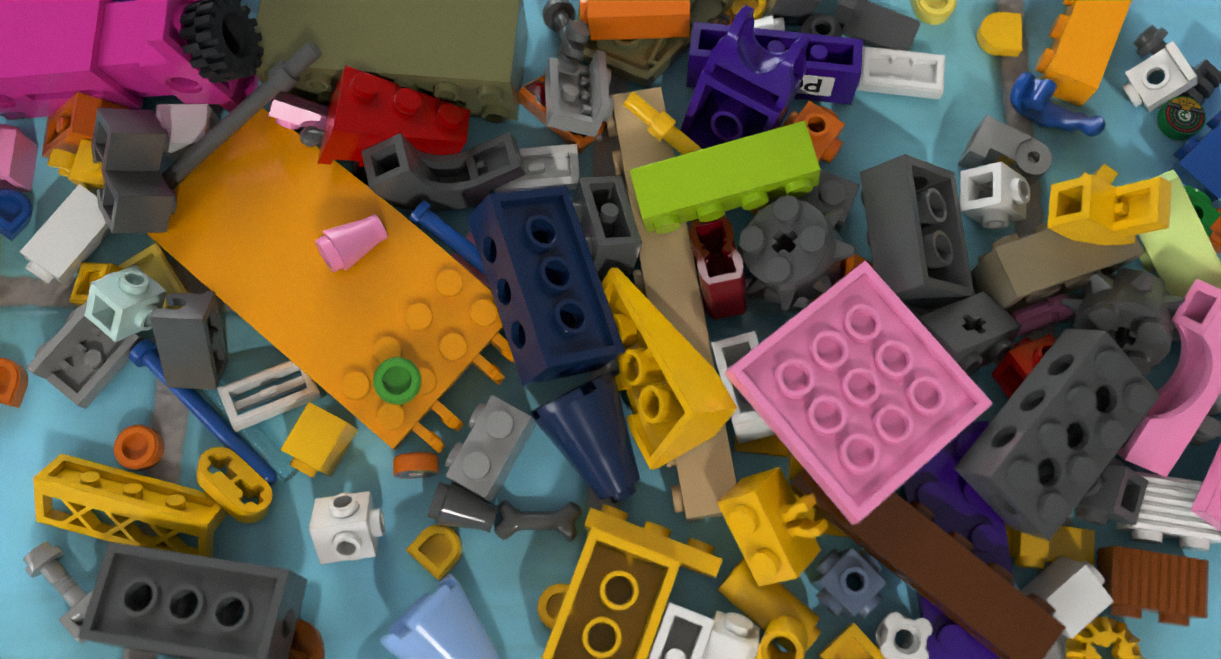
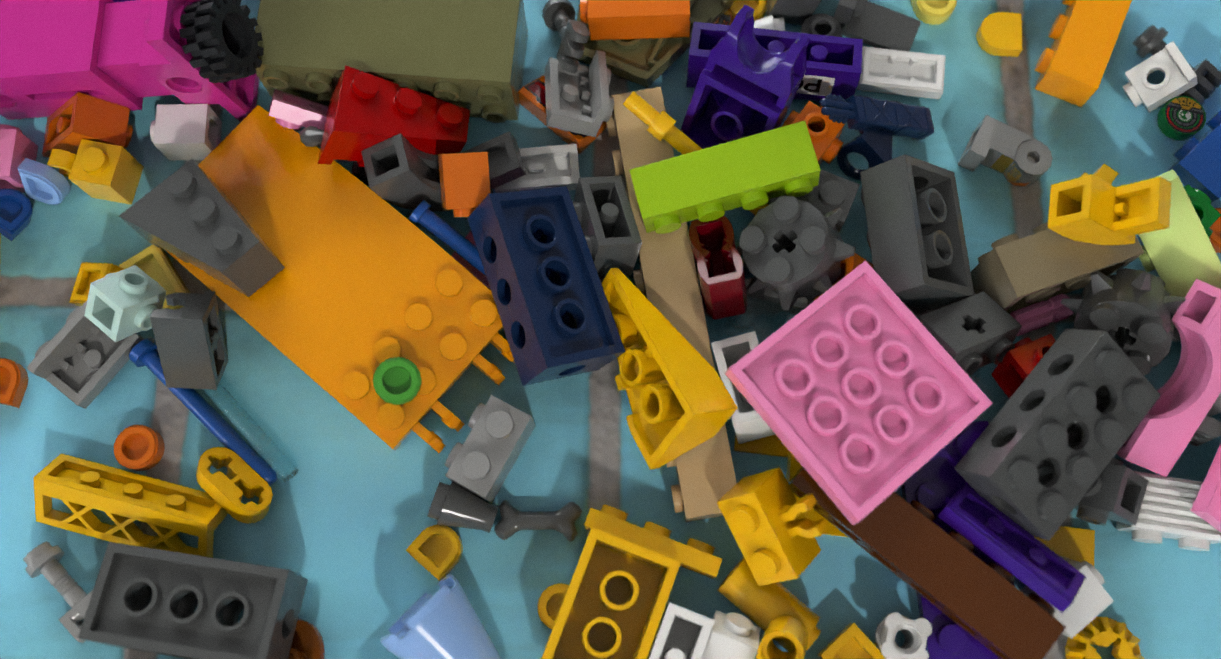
white brick [20,184,111,286] -> none
dark grey brick [91,108,177,234] -> none
dark grey bar [161,41,322,189] -> none
white tile [217,360,321,432] -> none
yellow brick [280,402,358,478] -> none
white brick [309,491,385,564] -> none
bright pink cone [315,214,388,273] -> none
orange tile [393,452,439,479] -> none
dark blue cone [530,371,641,503] -> none
sand blue brick [810,547,887,617] -> none
white brick [960,162,1030,229] -> none
blue piece [1010,71,1106,137] -> none
dark orange brick [1096,546,1209,627] -> none
none -> light blue tile [17,158,71,205]
none -> dark grey wedge [119,159,285,297]
none -> orange brick [438,152,491,217]
none -> dark blue piece [820,94,934,180]
none -> dark purple tile [938,484,1086,613]

